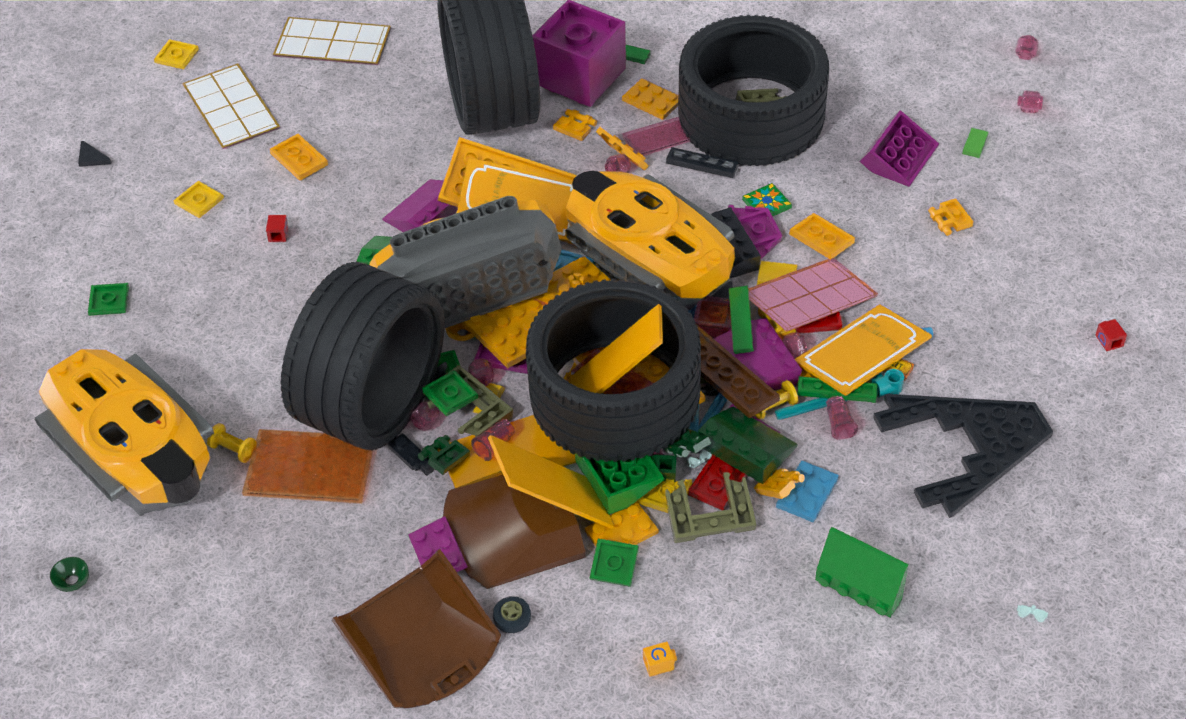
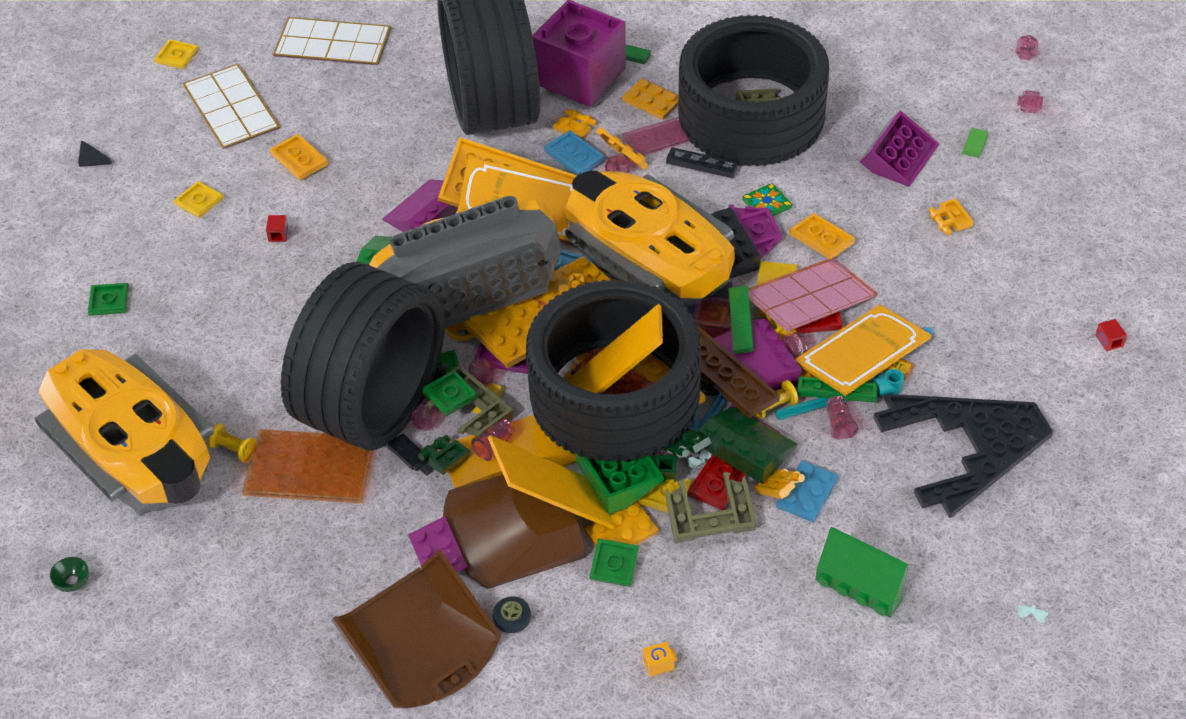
none -> dark azure plate [544,130,605,176]

